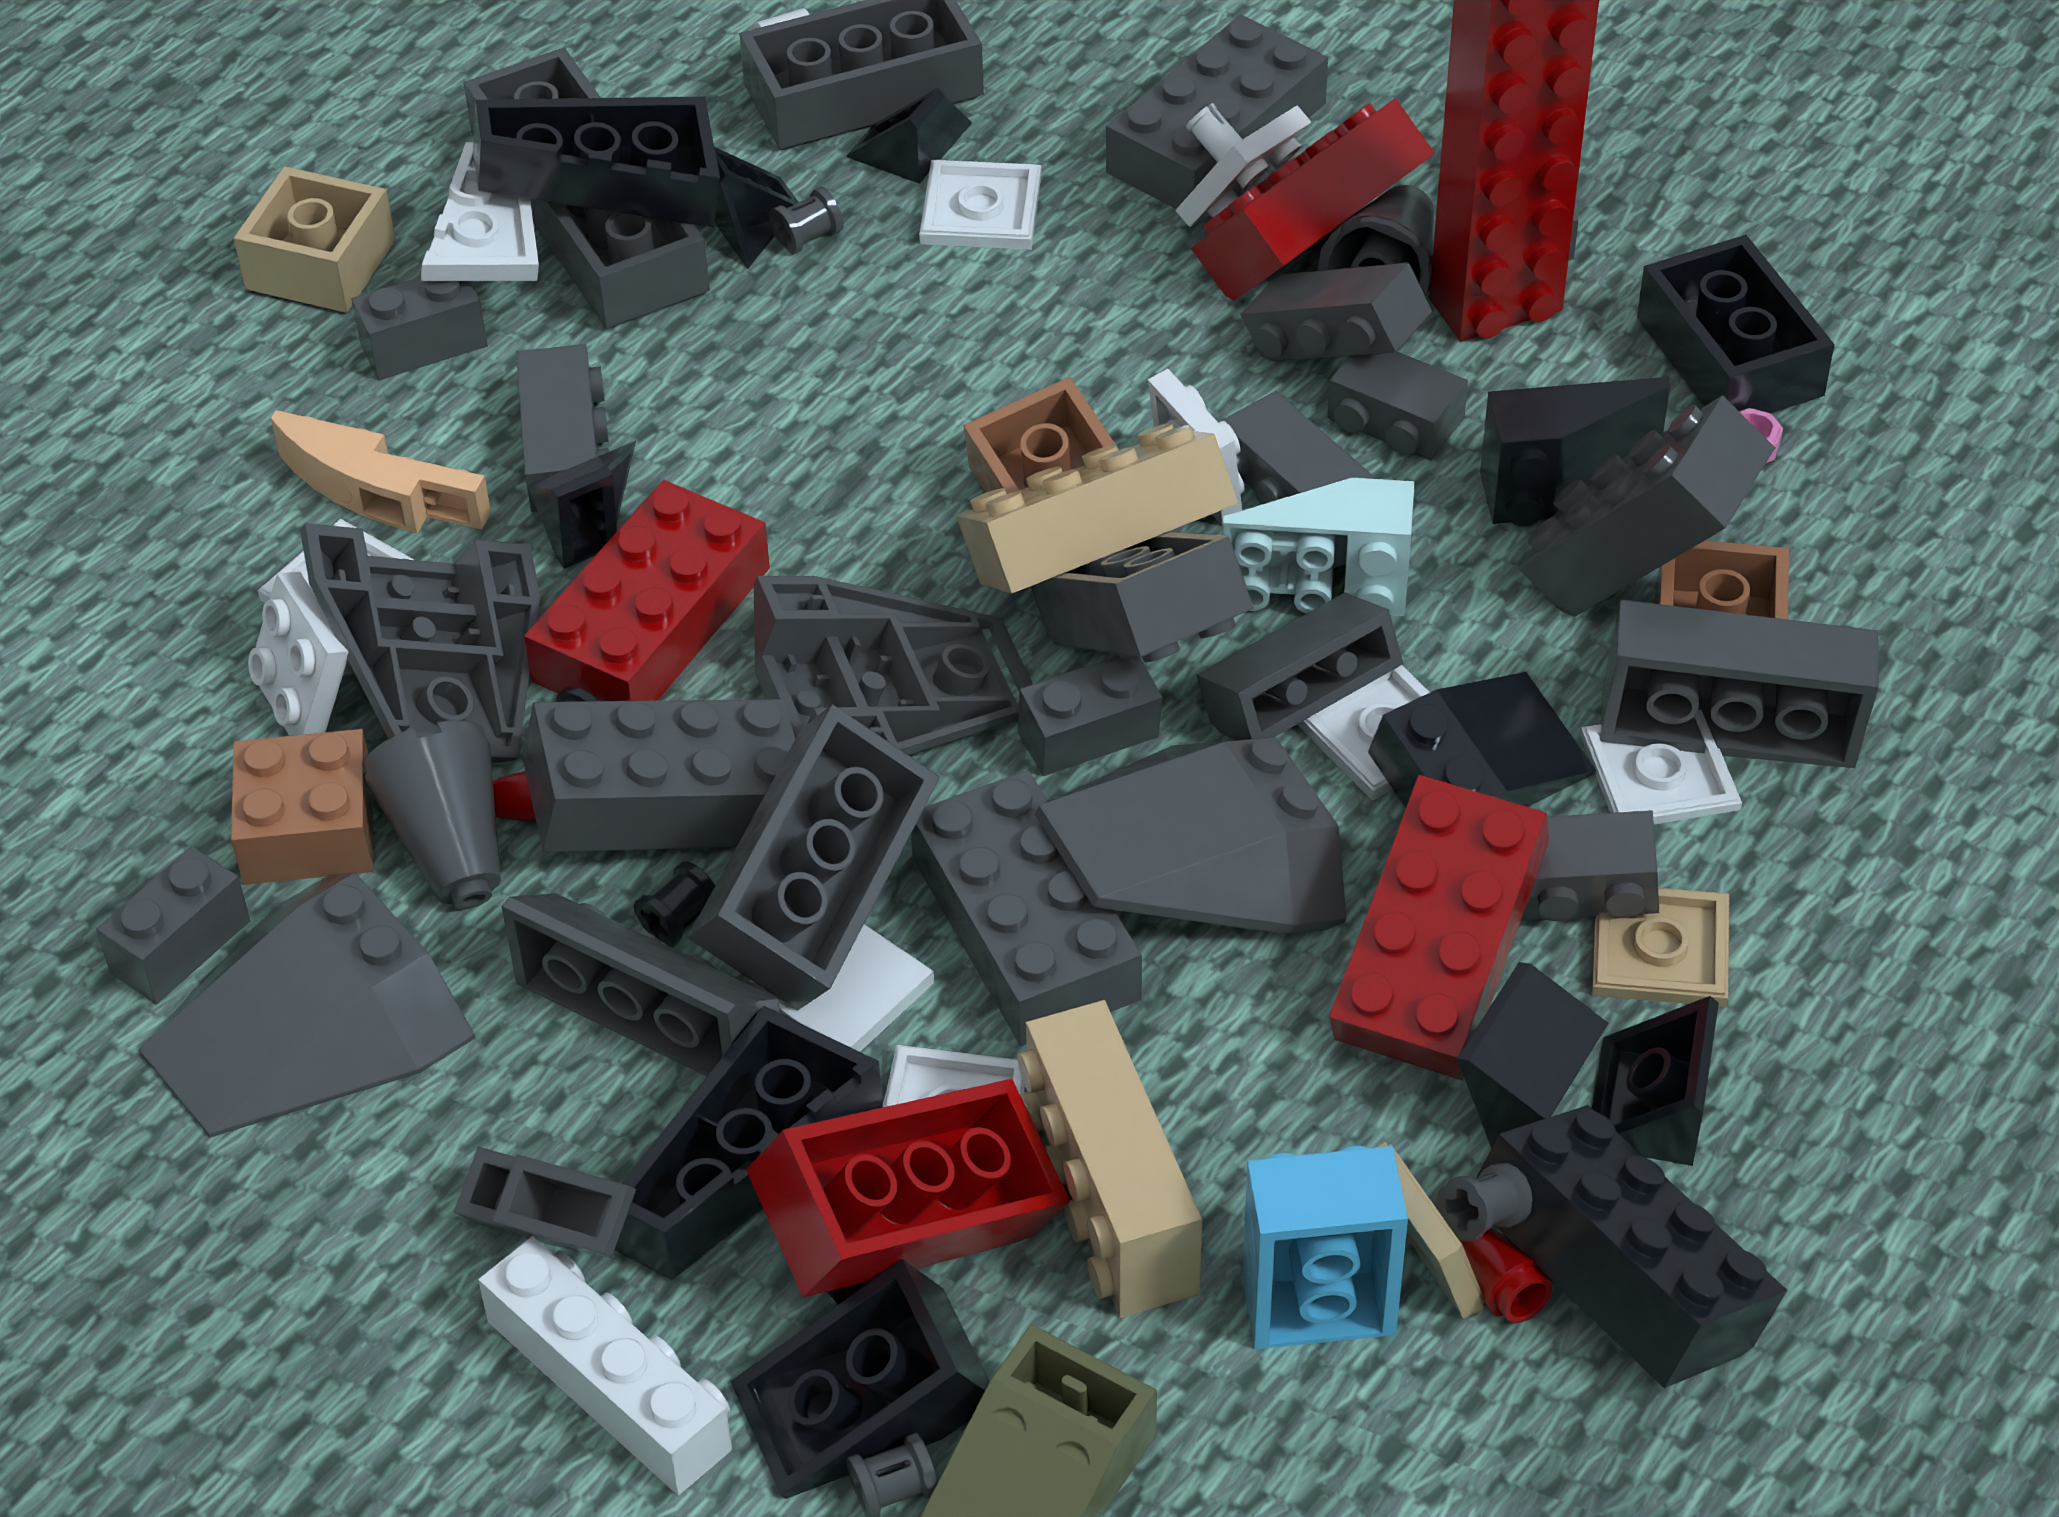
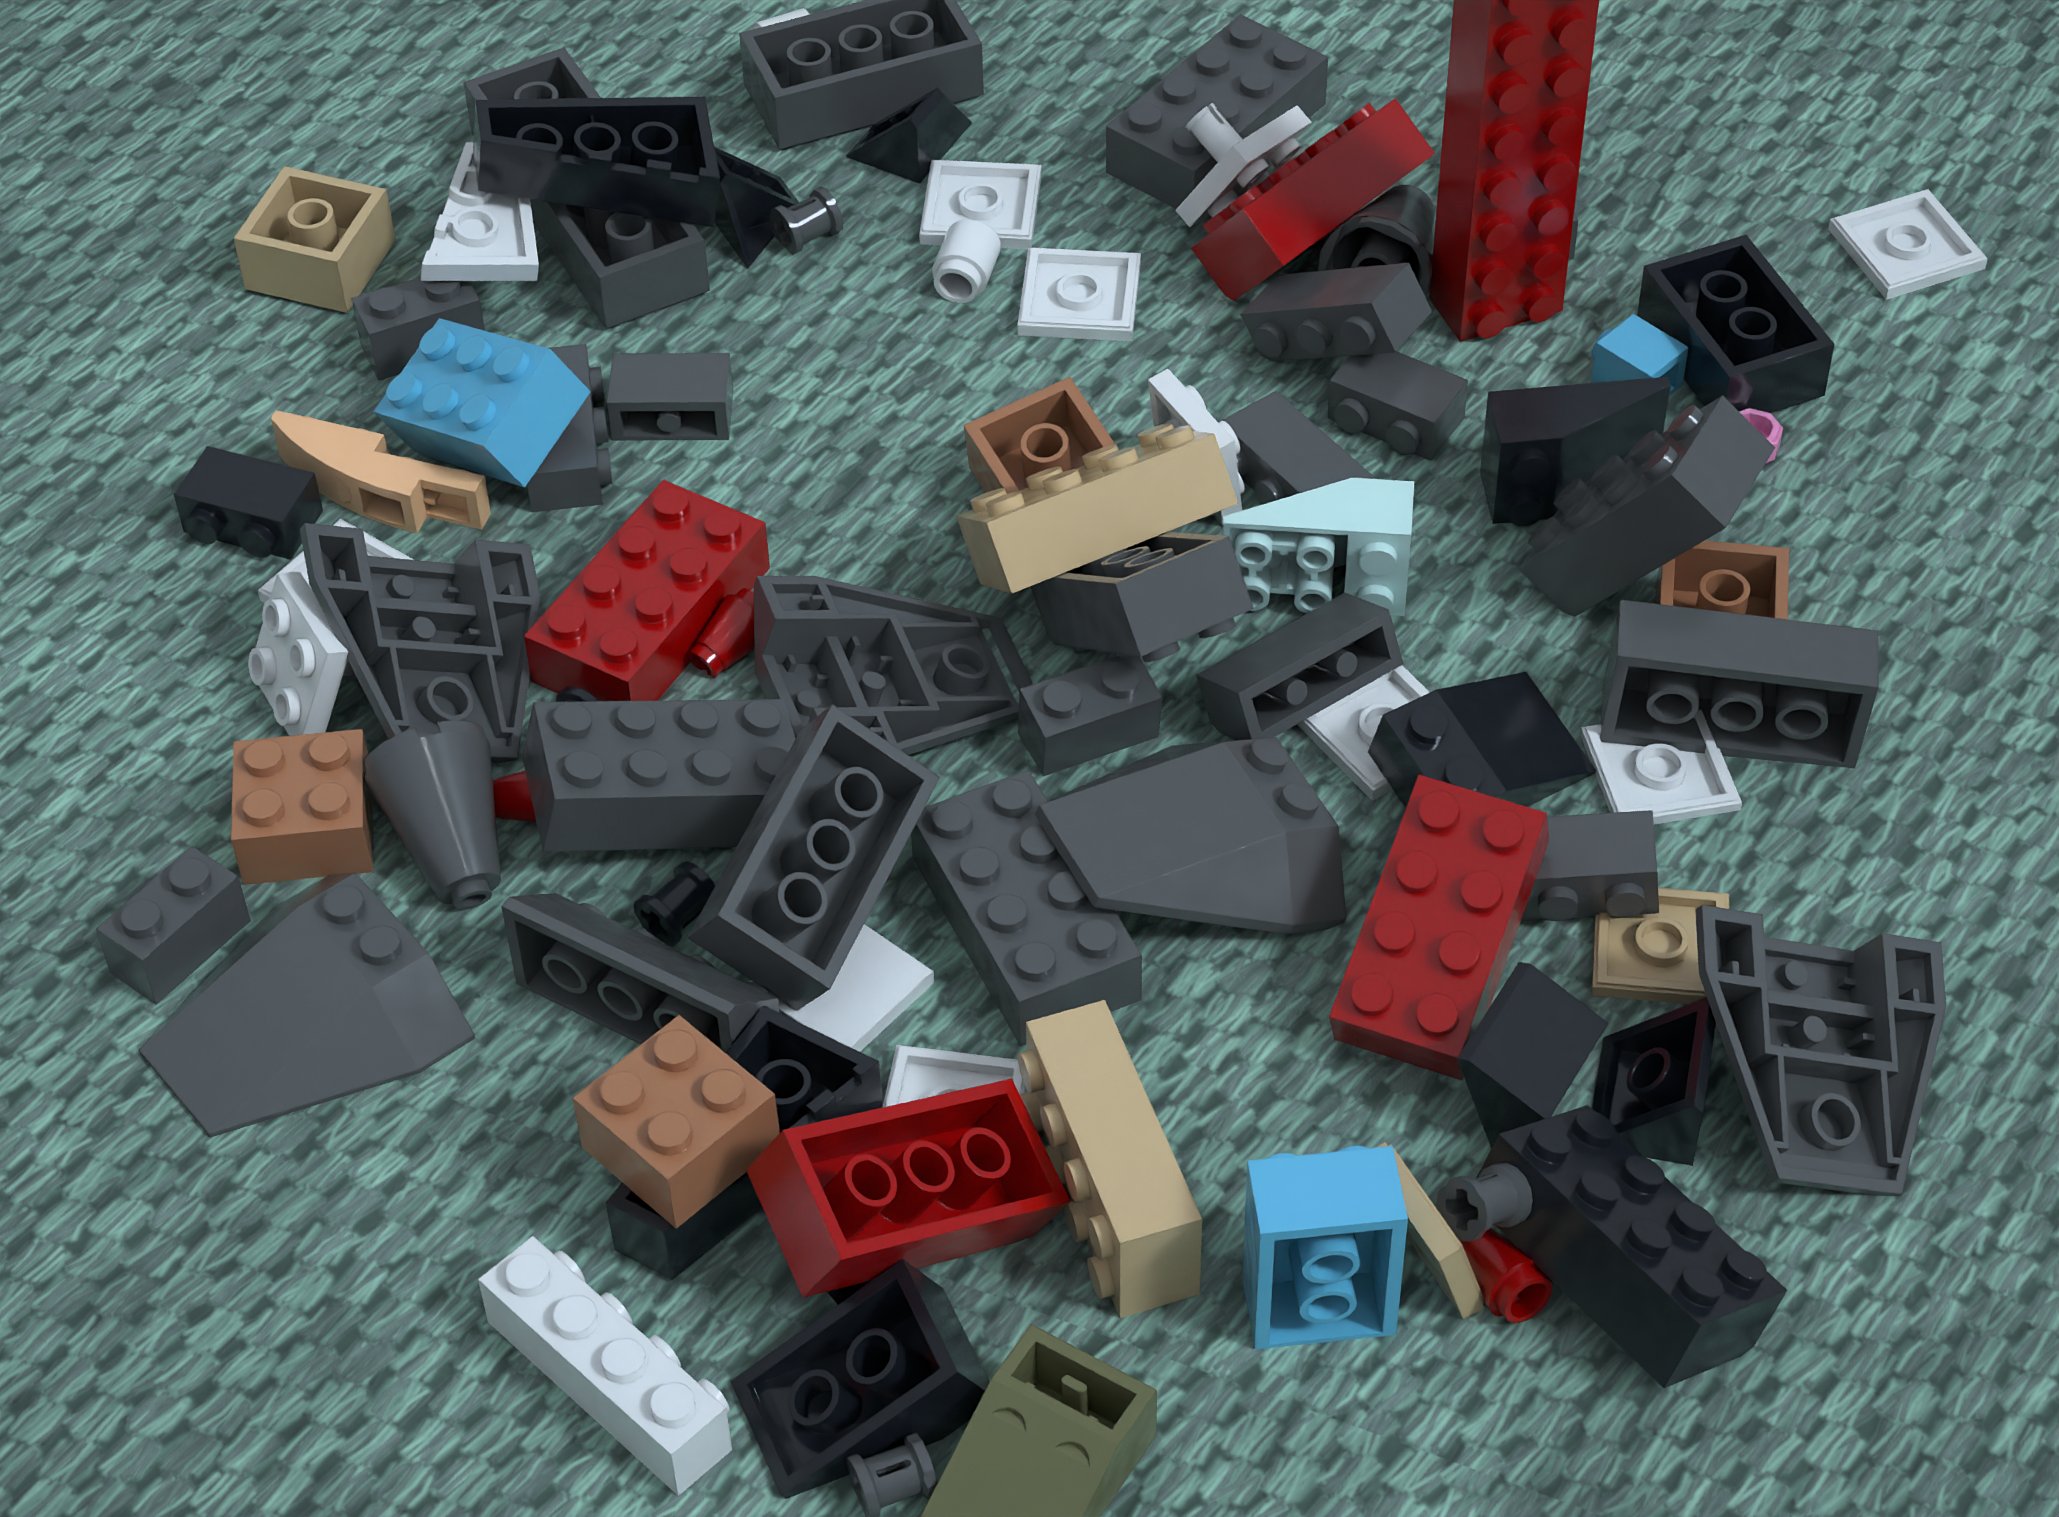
dark grey slope [453,1146,636,1258] -> none
black slope [528,441,636,569] -> none
none -> black brick [174,446,323,560]
none -> medium azure brick [373,318,591,488]
none -> nougat brick [573,1015,780,1229]
none -> dark grey brick [607,353,733,441]
none -> red cone [688,588,755,679]
none -> white brick [932,219,1001,303]
none -> white tile [1017,248,1141,341]
none -> medium azure brick [1591,314,1688,396]
none -> dark grey wedge [1695,905,1946,1196]
none -> white tile [1828,189,1988,300]

